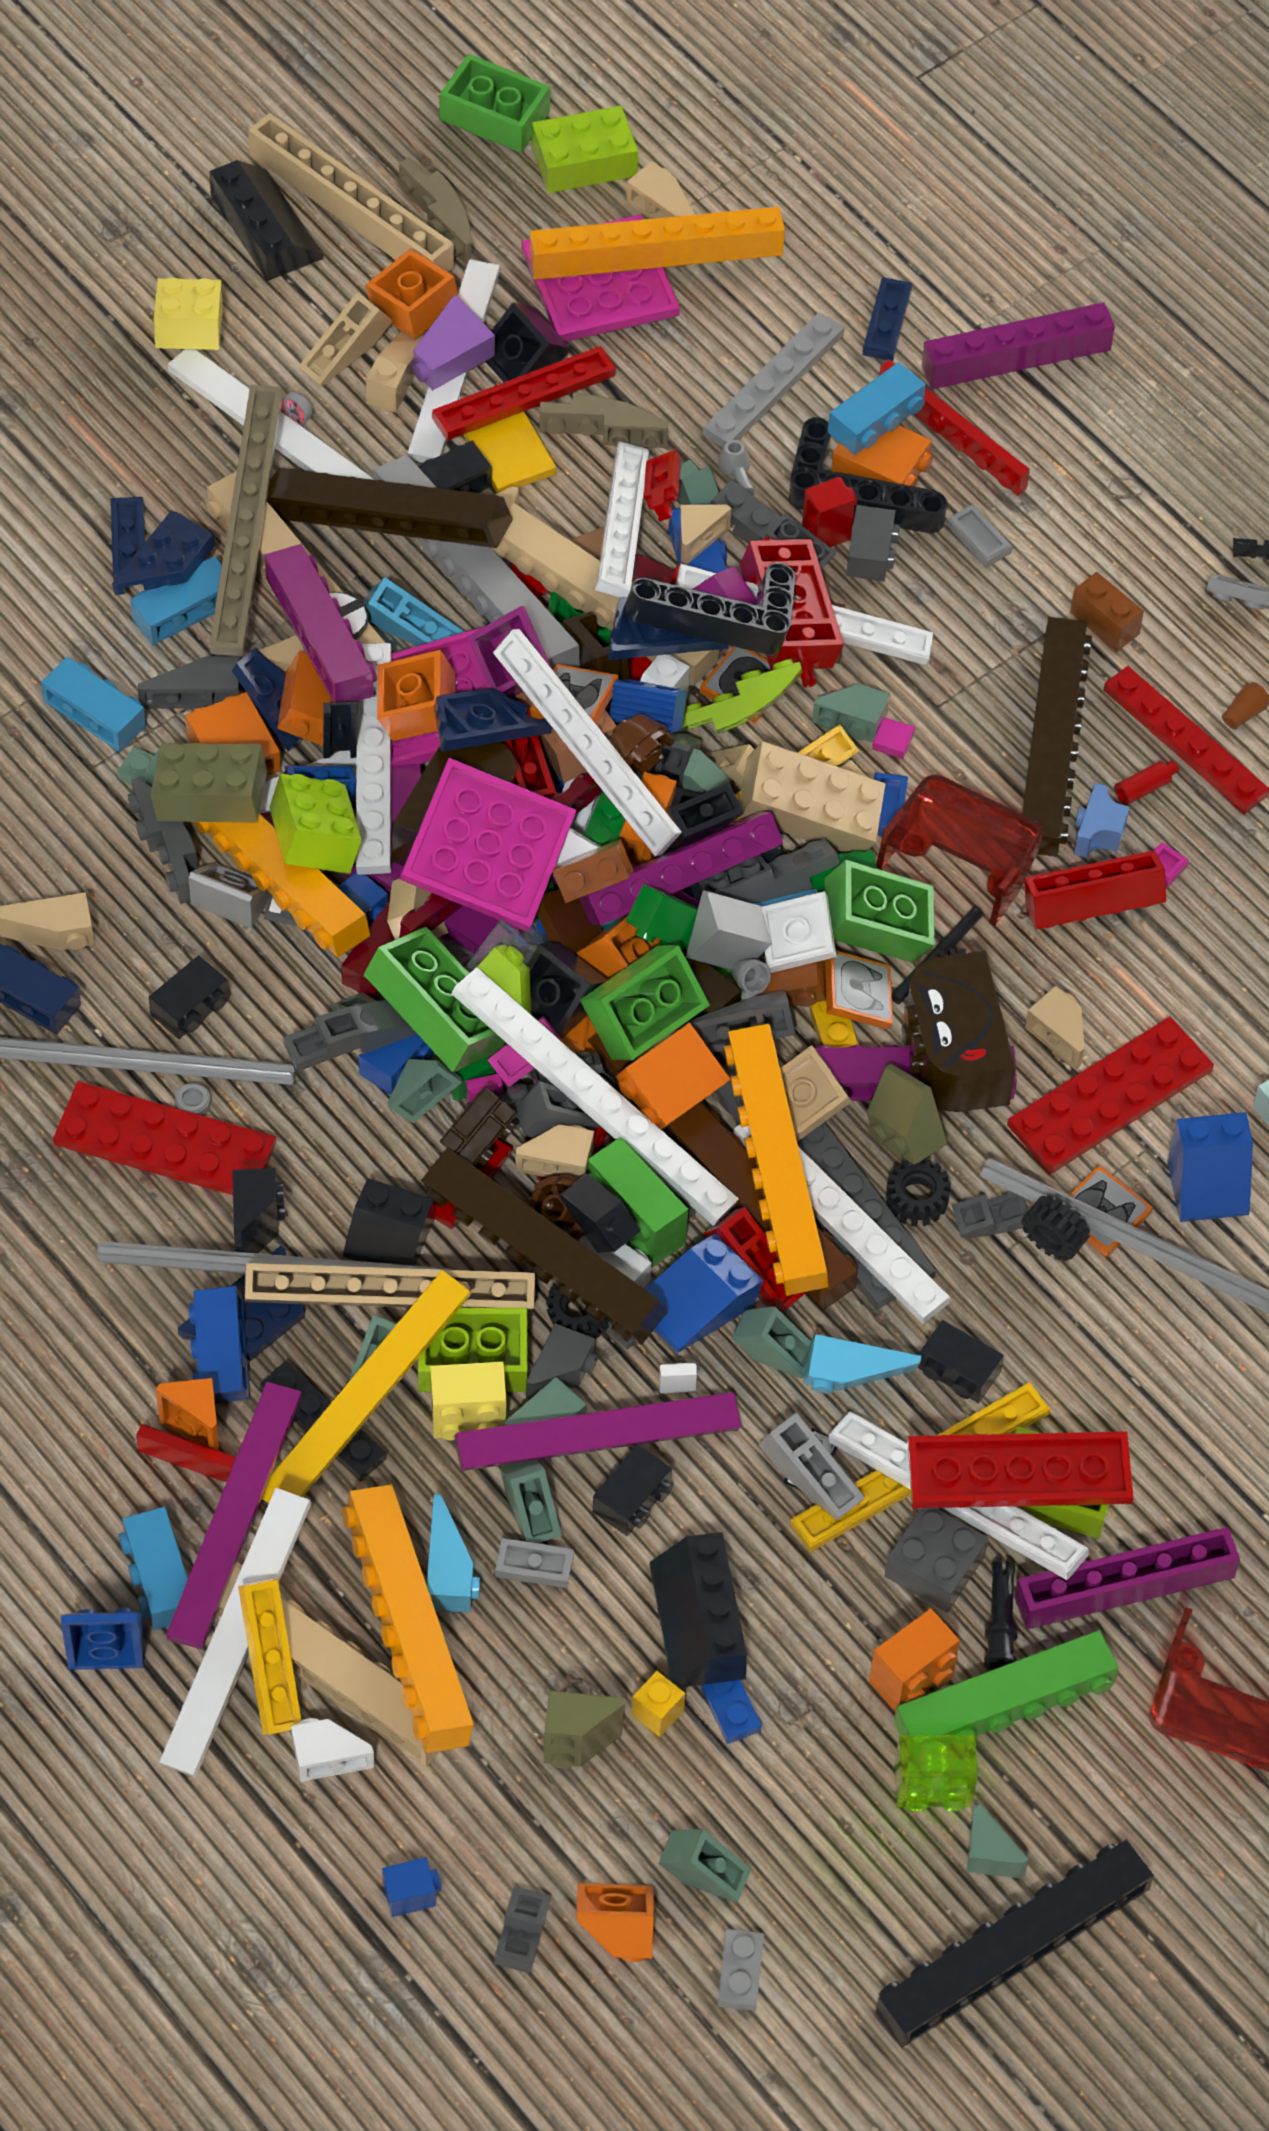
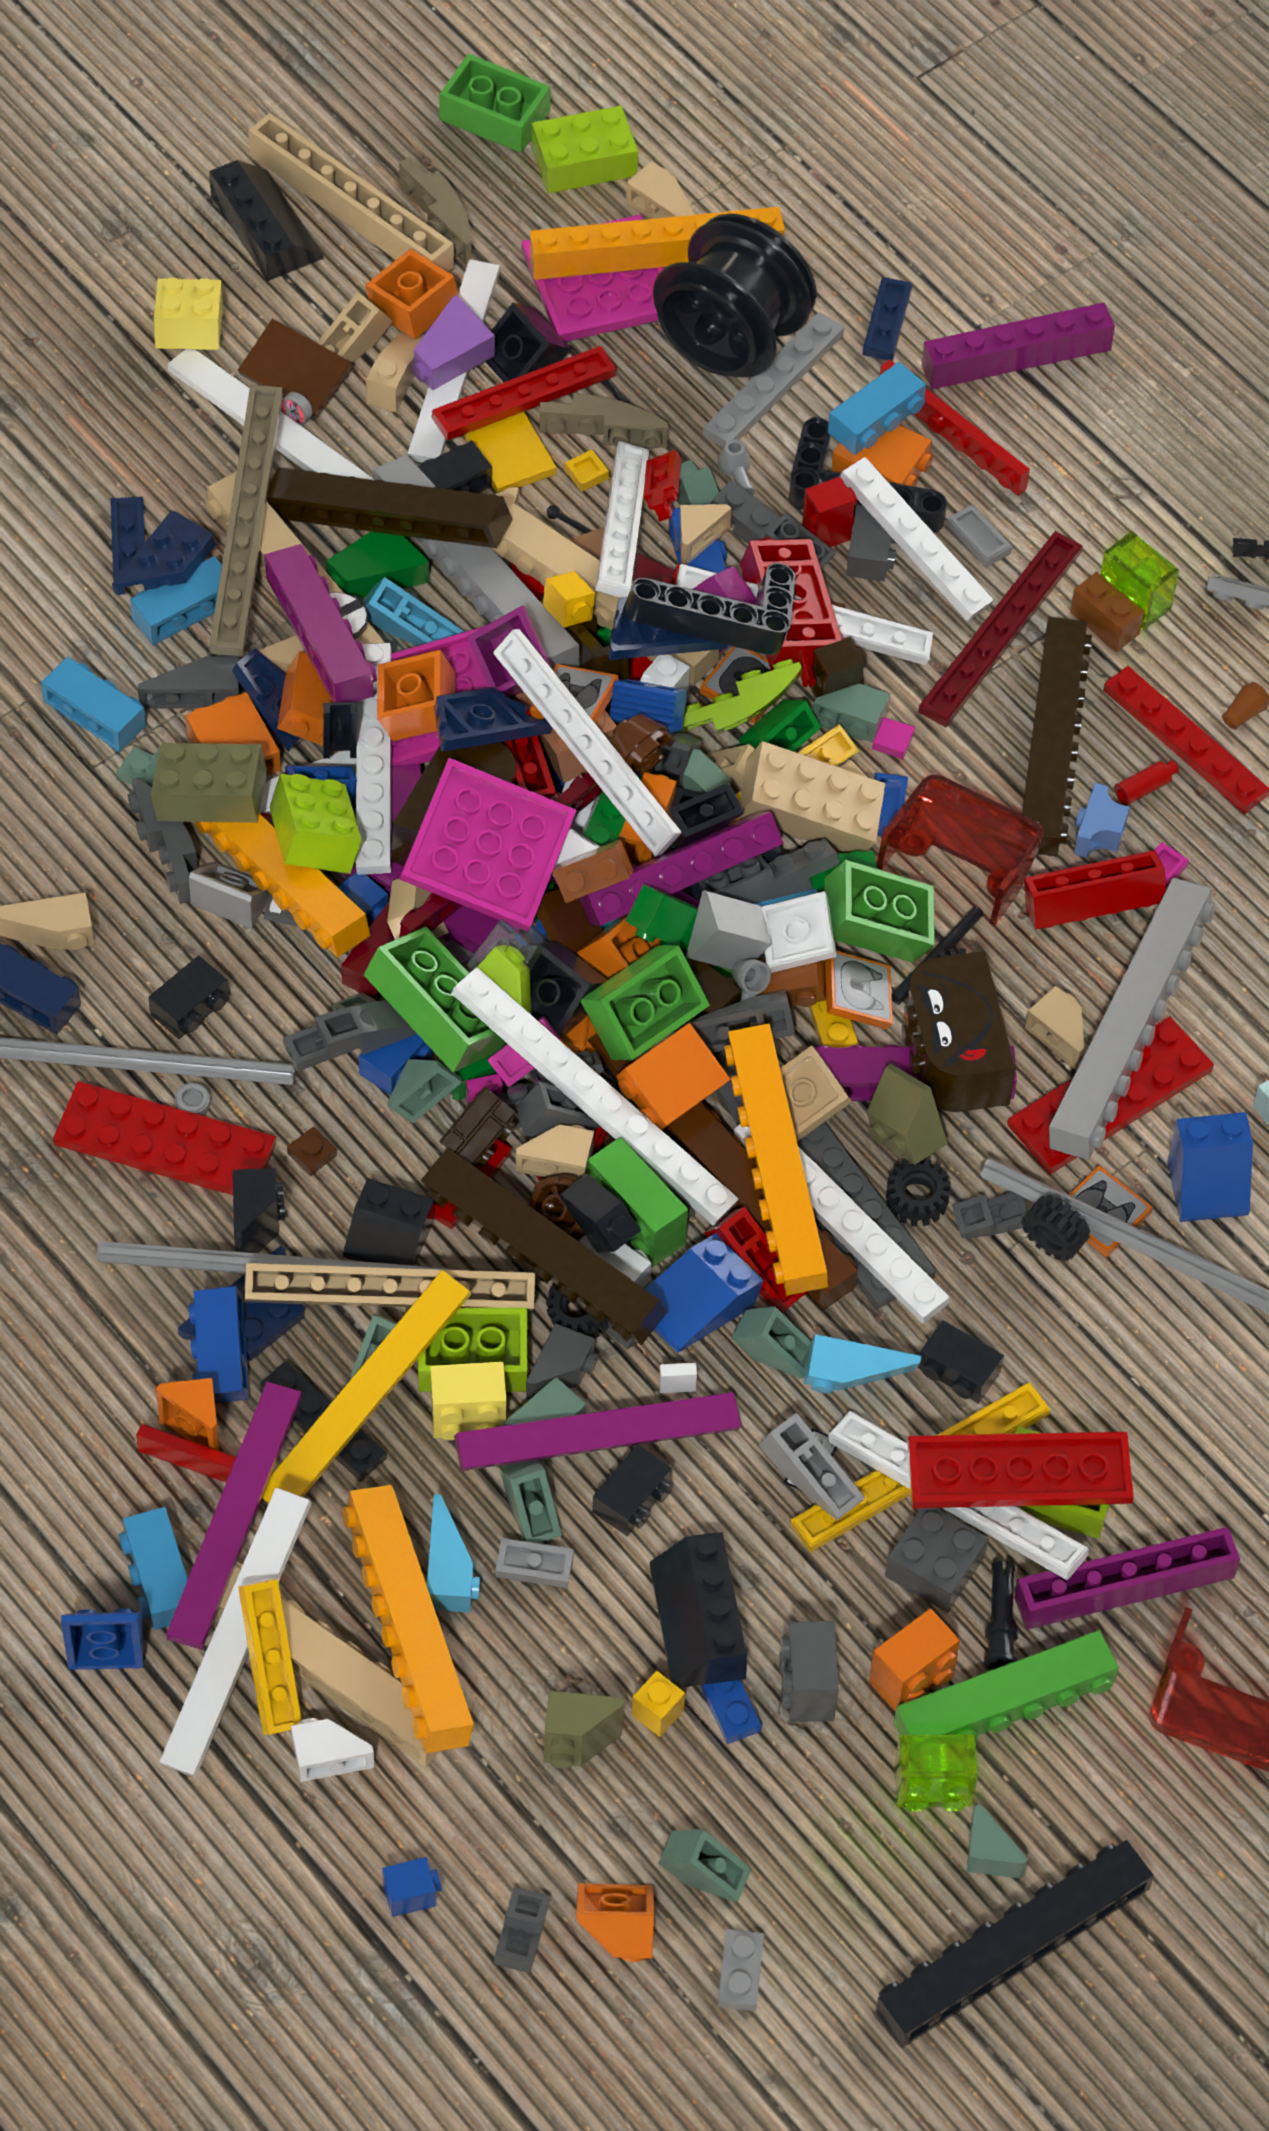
none -> reddish brown tile [237,318,352,418]
none -> reddish brown plate [287,1127,337,1176]
none -> green slope [326,531,429,598]
none -> yellow brick [543,571,595,628]
none -> black hinge [547,505,592,534]
none -> yellow plate [564,449,609,492]
none -> black wheel [653,213,817,378]
none -> green brick [738,700,822,752]
none -> dark grey brick [779,1621,839,1722]
none -> dark brown brick [810,637,866,699]
none -> white plate [840,457,993,622]
none -> dark red tile [918,531,1083,728]
none -> light grey brick [1049,878,1215,1160]
none -> clear neon green brick [1100,531,1179,630]

